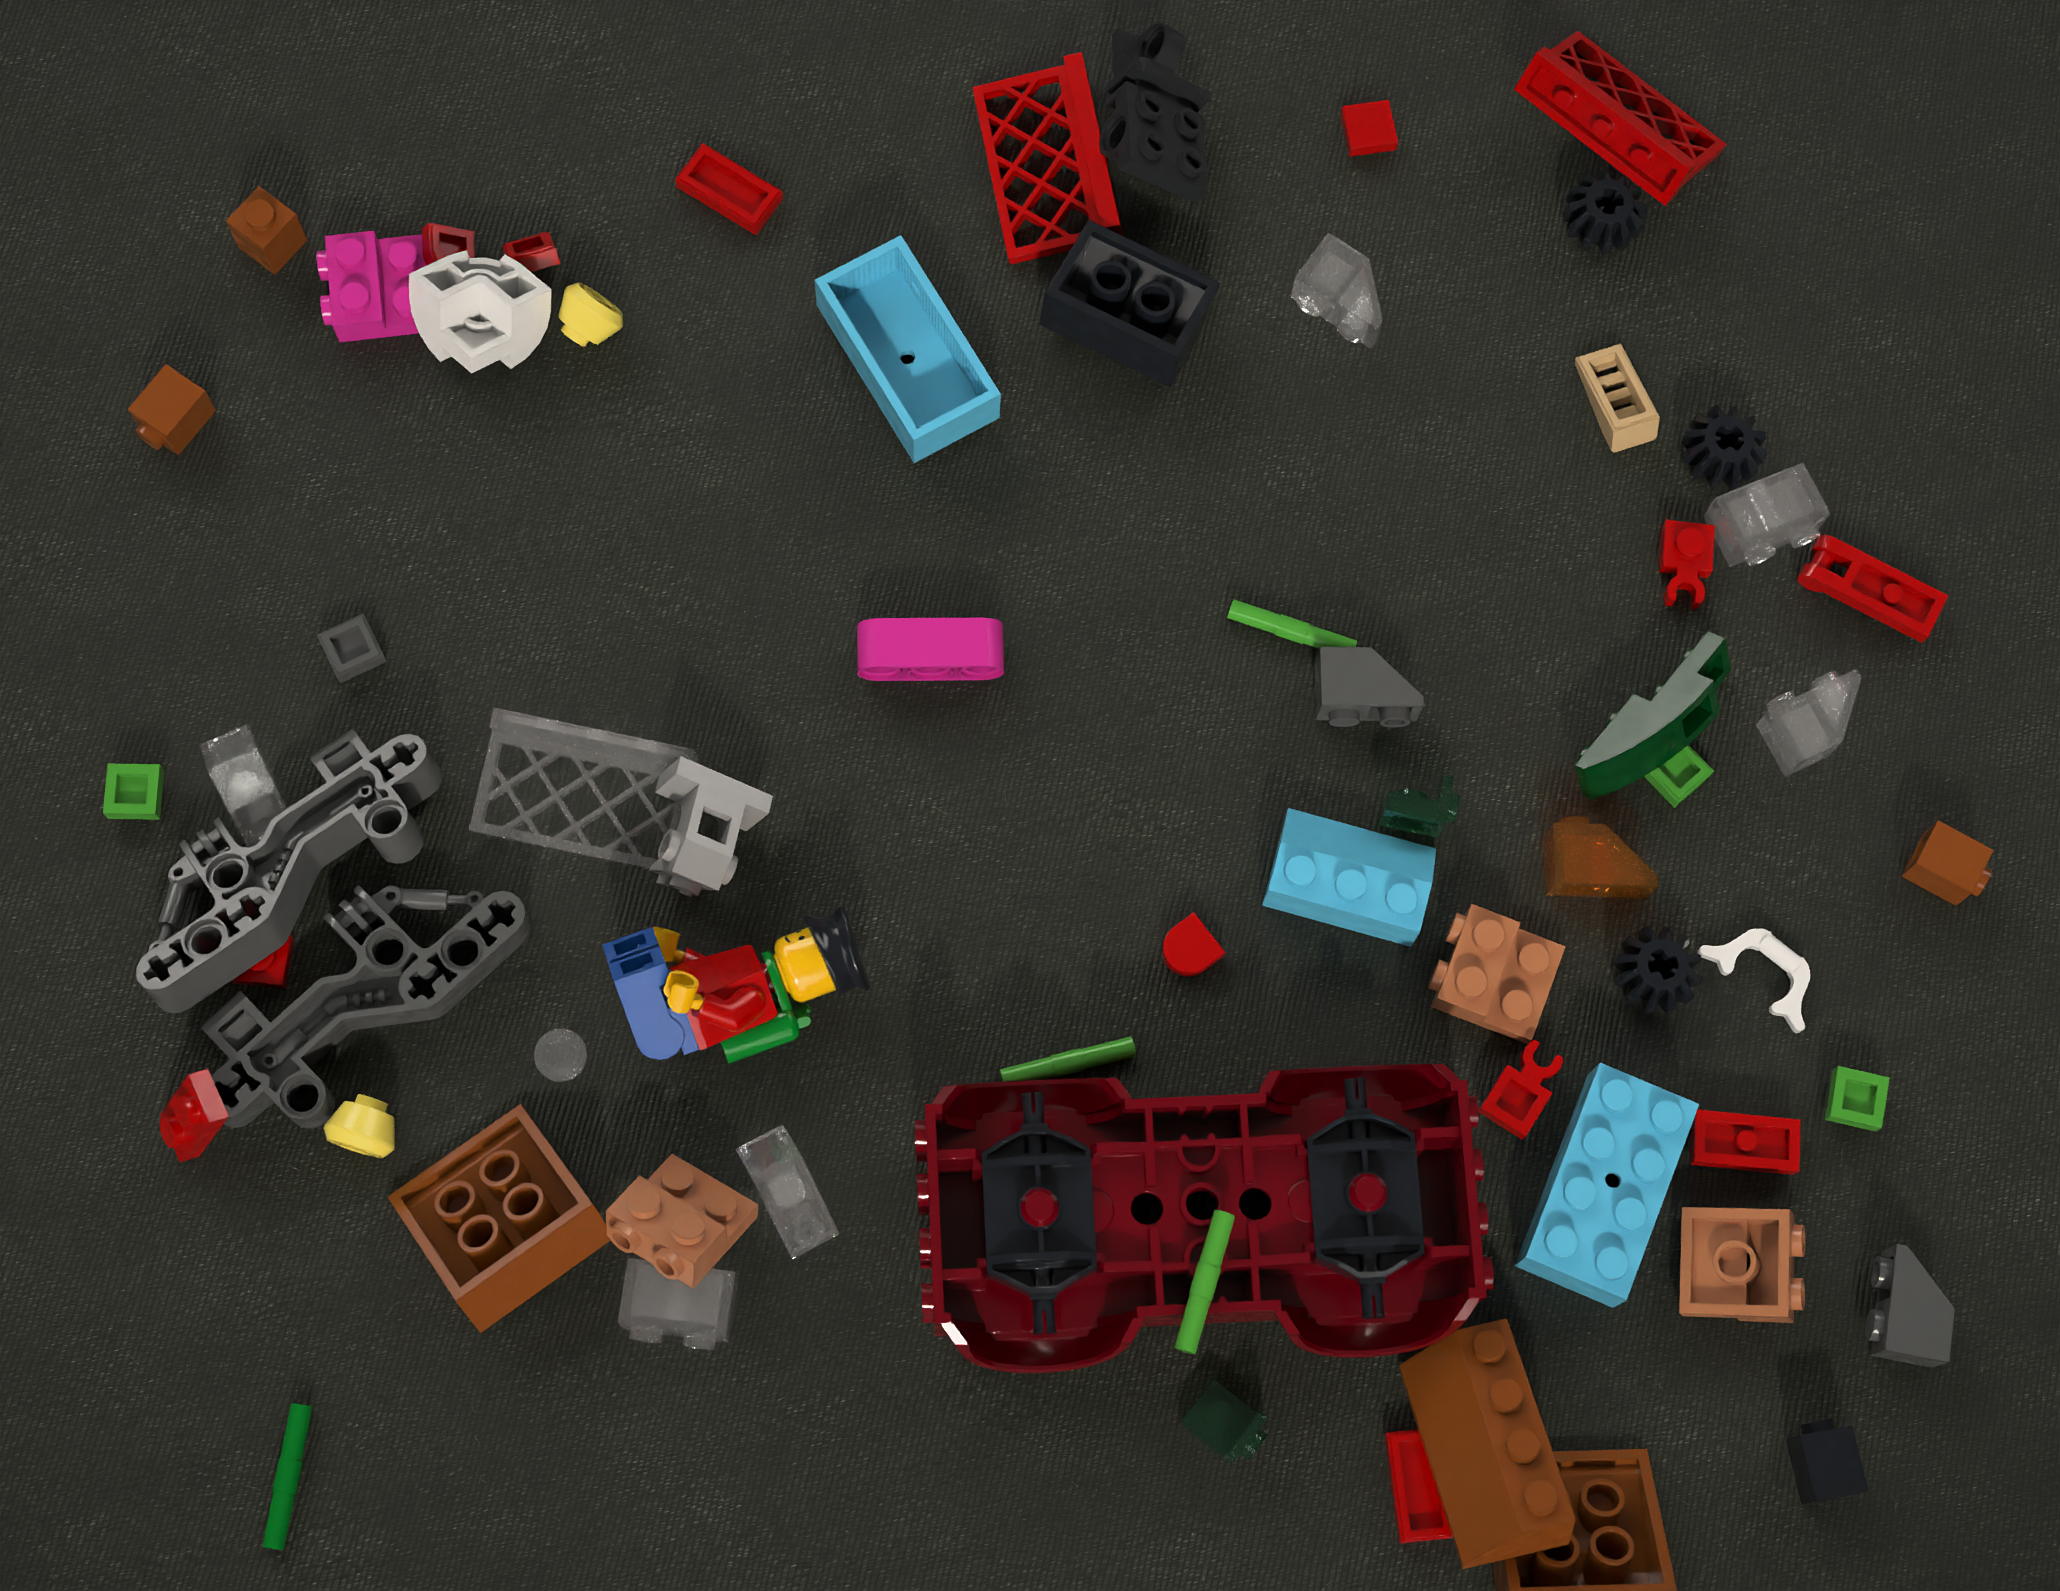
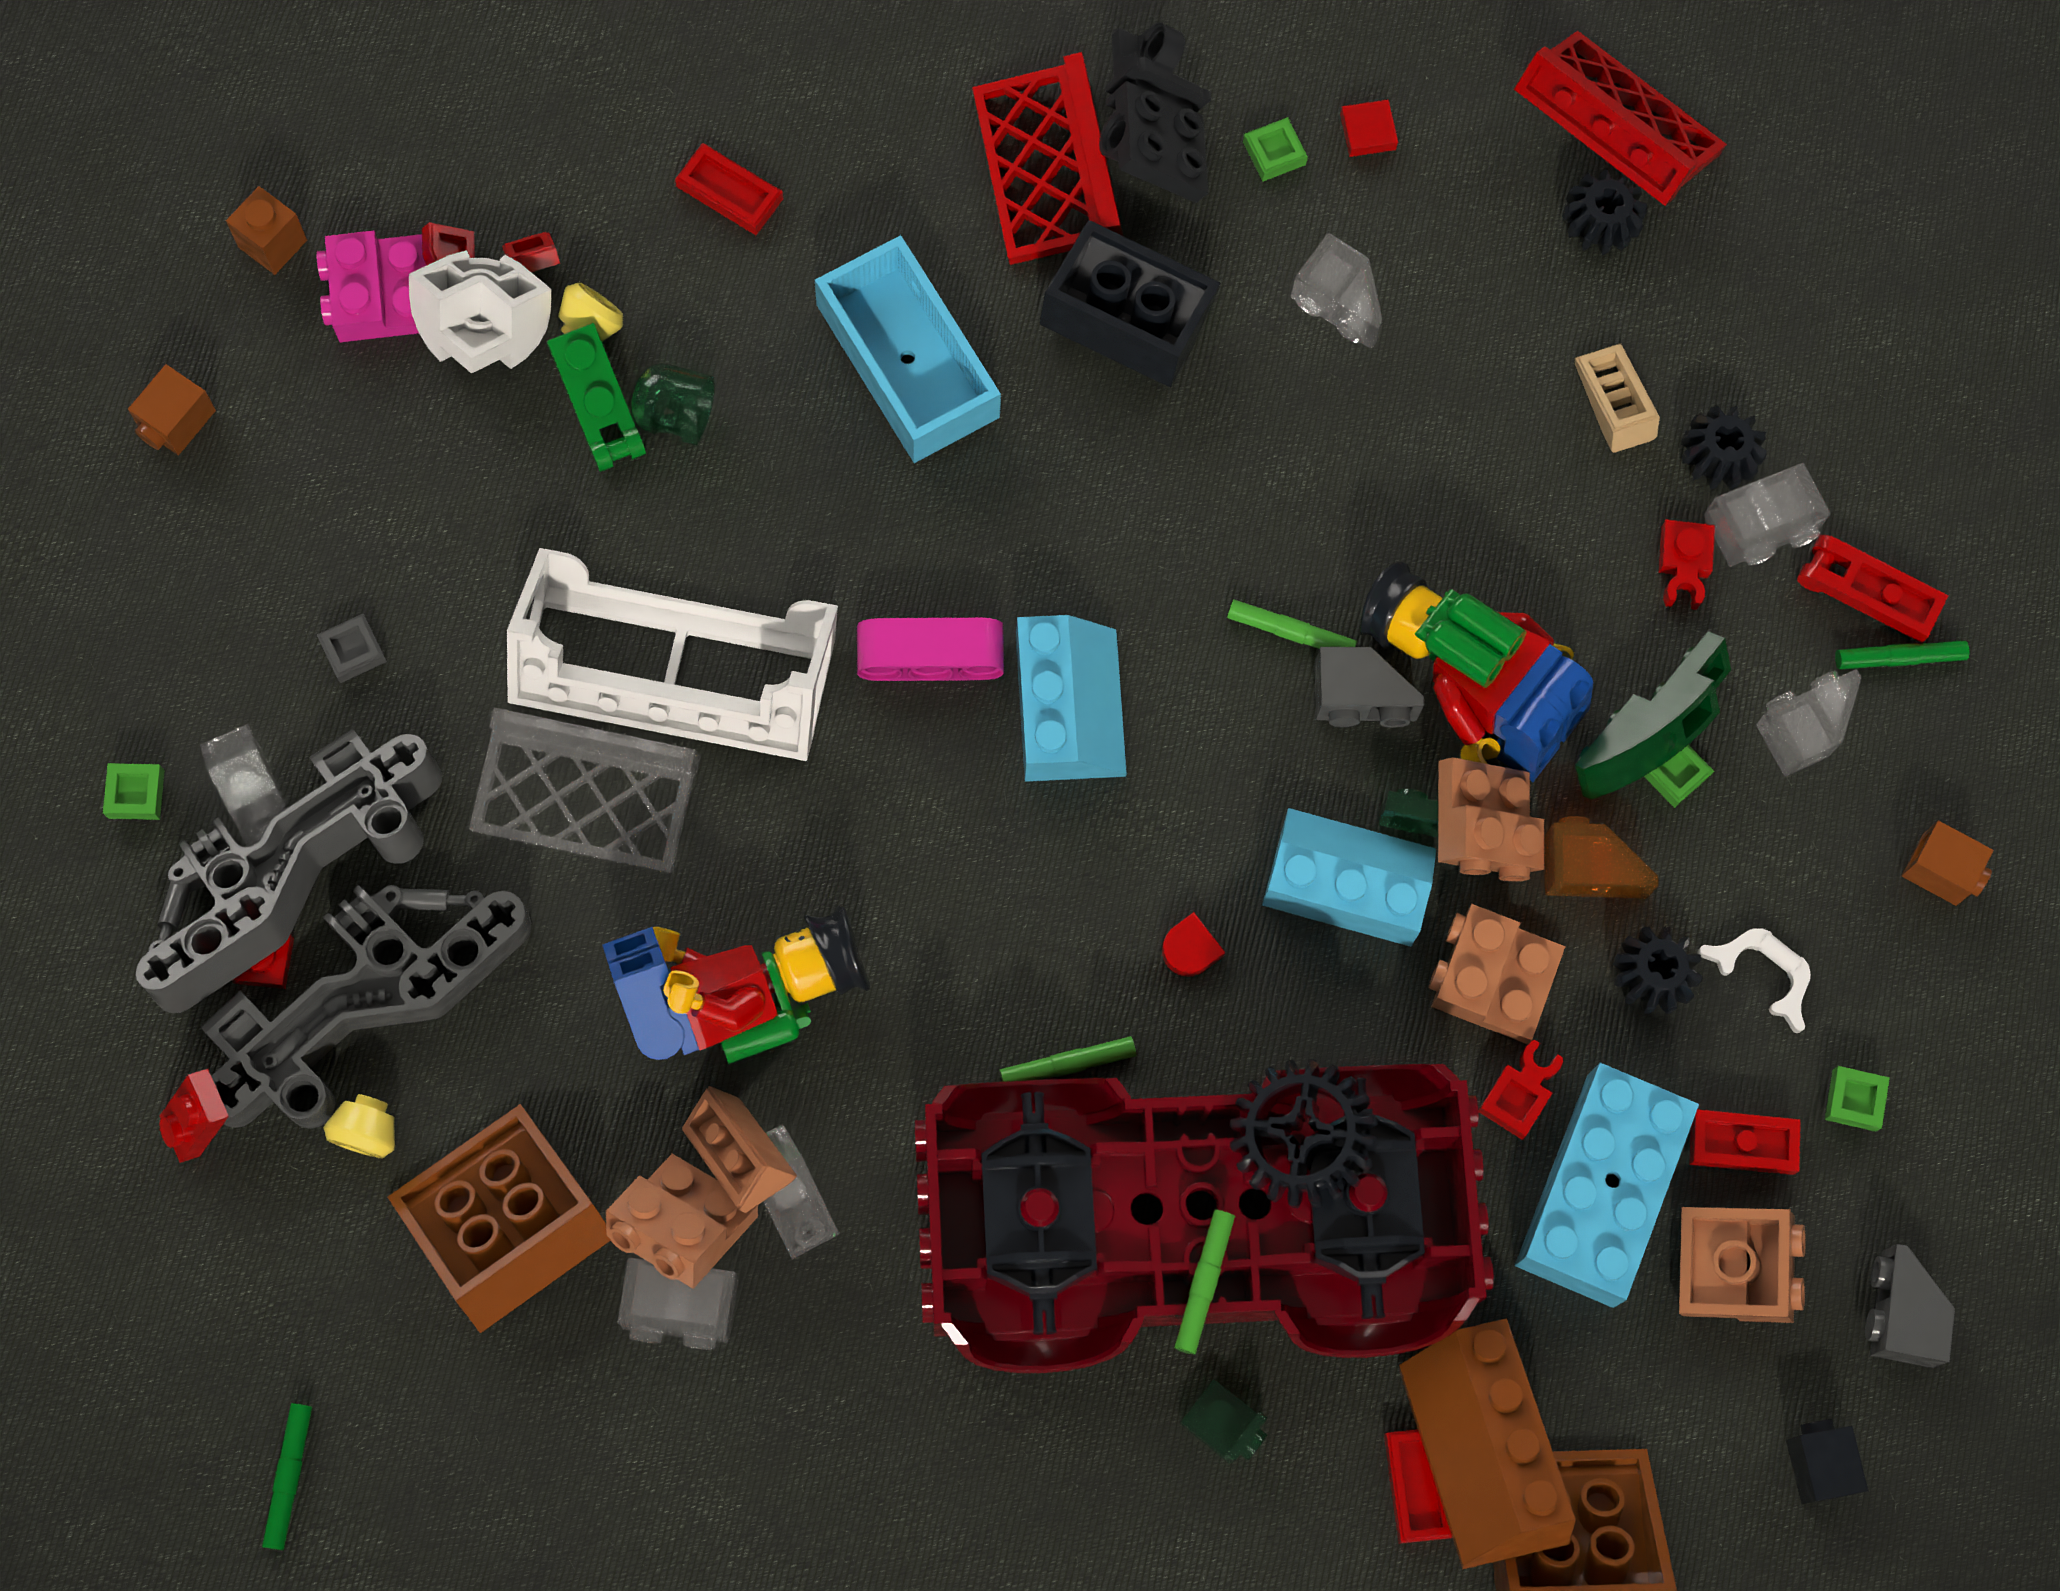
clear plate [534,1029,587,1082] -> none
light grey tile [649,756,773,897] -> none
none -> white windscreen [507,548,838,761]
none -> green plate [547,323,646,472]
none -> clear green helmet [631,363,715,447]
none -> nougat slope [682,1086,797,1213]
none -> medium azure slope [1016,615,1127,782]
none -> black gear [1230,1059,1378,1208]
none -> bright green tile [1243,117,1308,182]
none -> piece [1360,562,1593,782]
none -> nougat plate [1438,757,1544,881]
none -> green piece [1835,640,1969,669]

